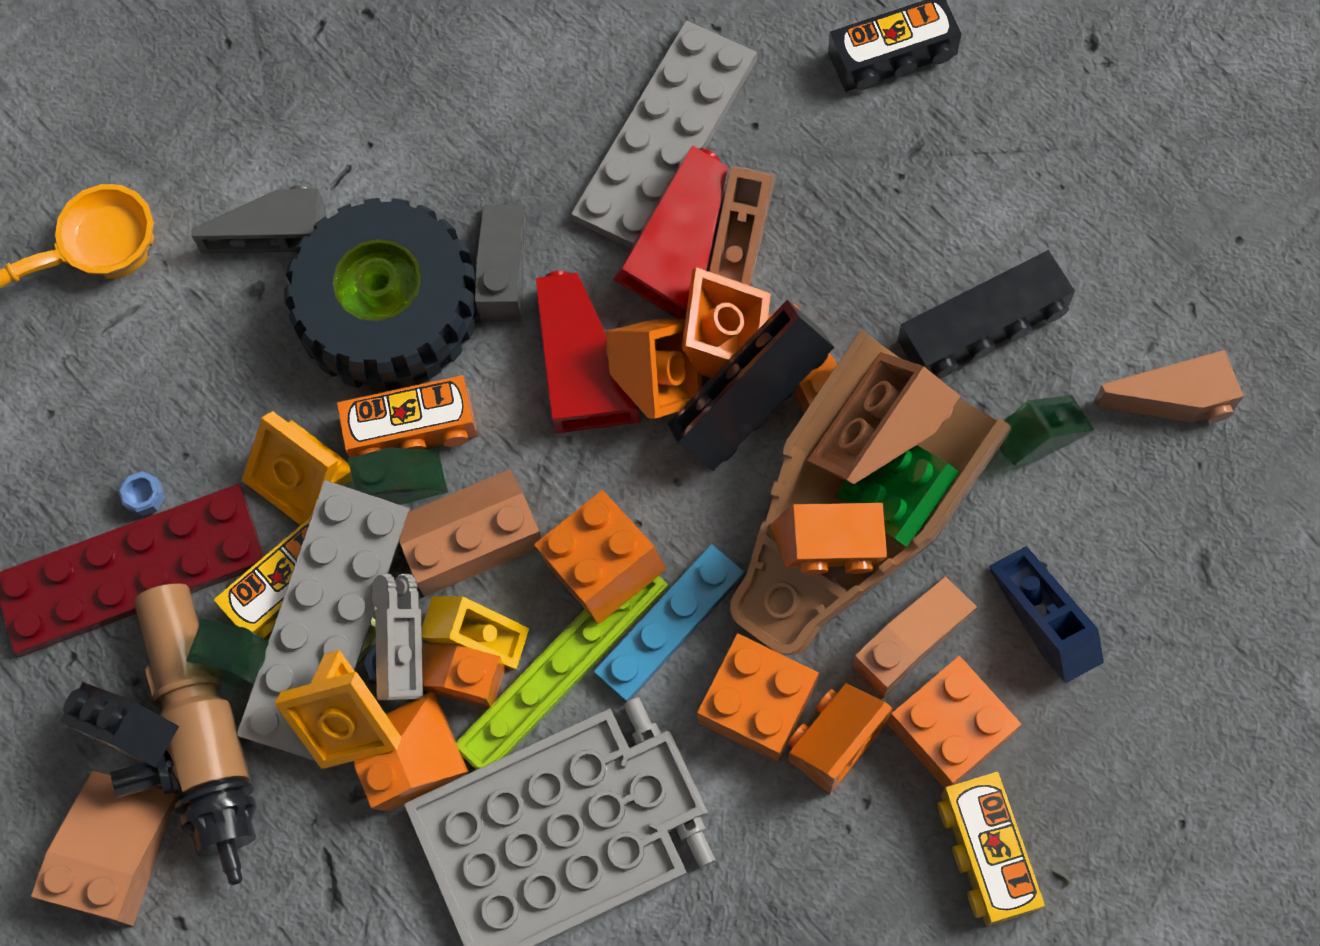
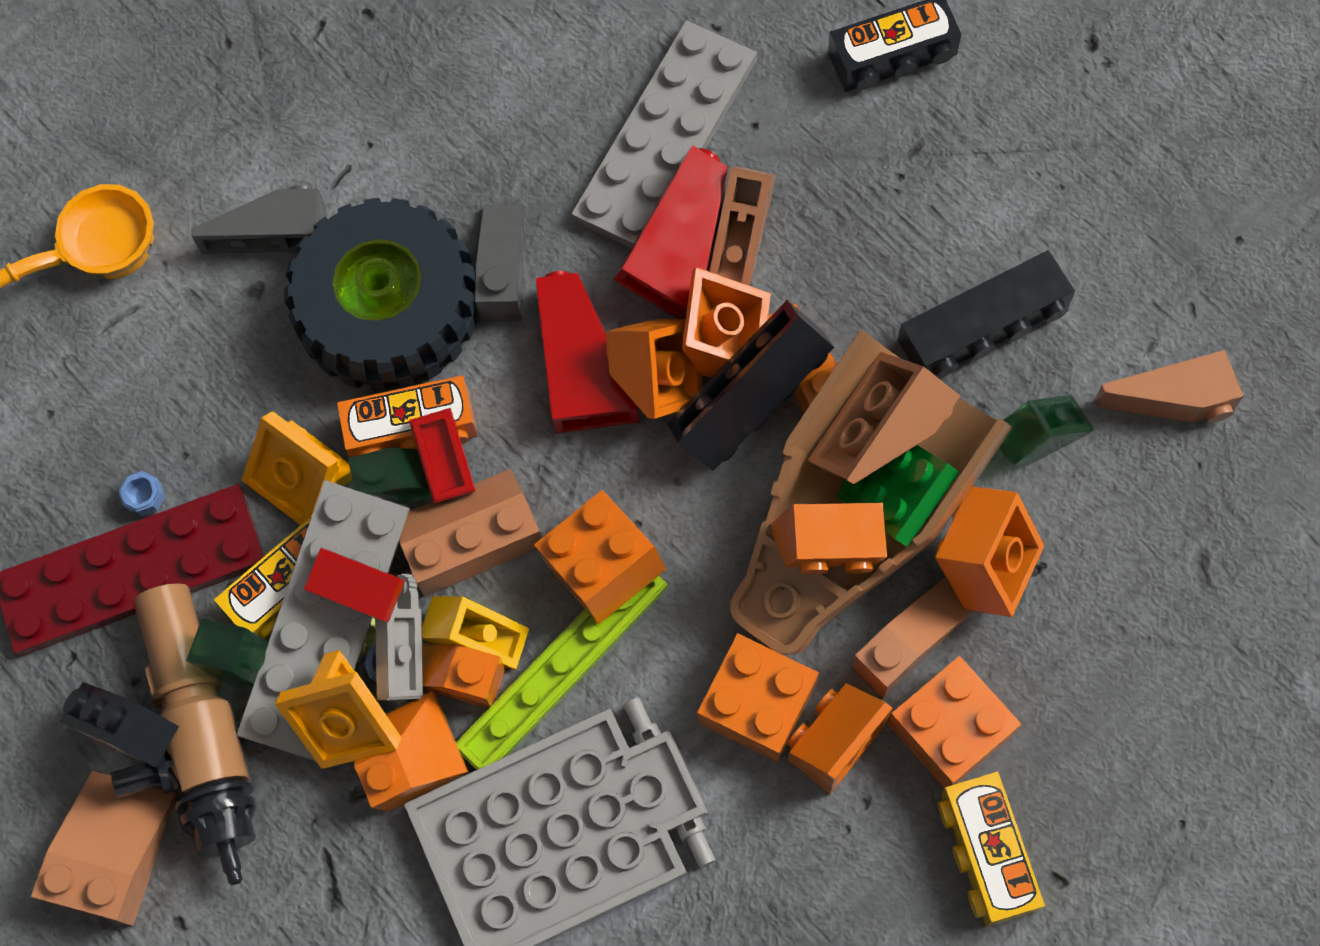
dark azure plate [594,544,744,703] -> none
dark blue slope [989,546,1104,684] -> none
none -> red tile [304,547,405,623]
none -> red tile [409,408,476,503]
none -> orange brick [935,487,1044,617]

